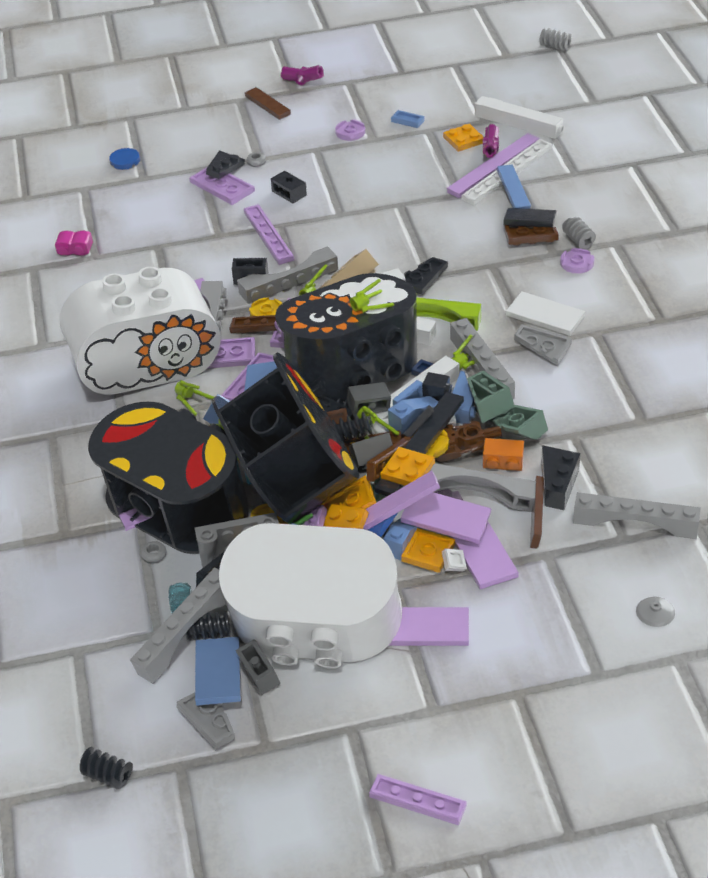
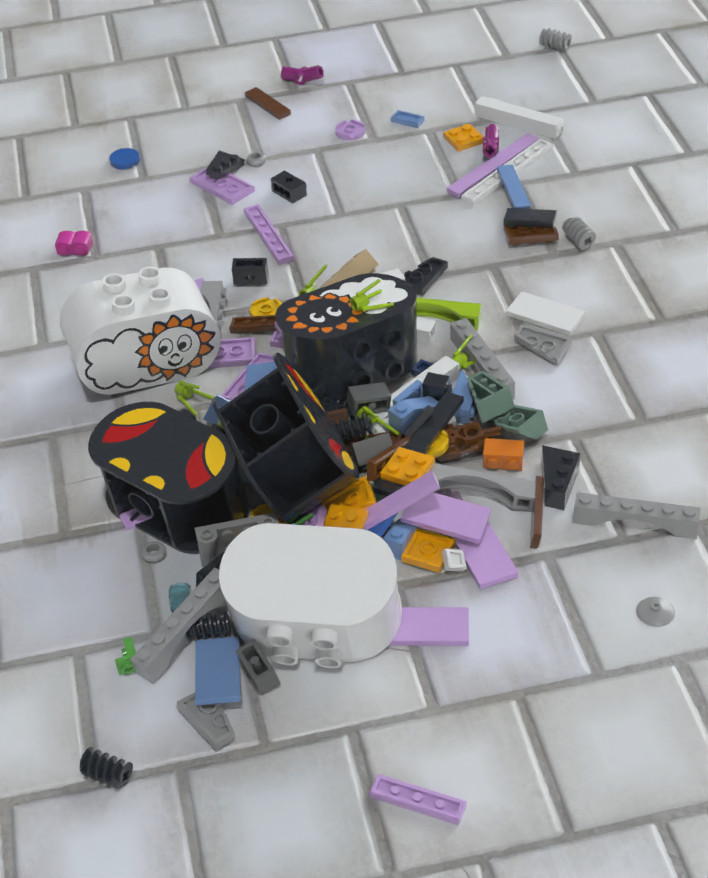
light grey arch [237,246,338,304] -> none
lavender tile [560,248,594,273] -> none
none -> bright green bracket [115,637,136,675]

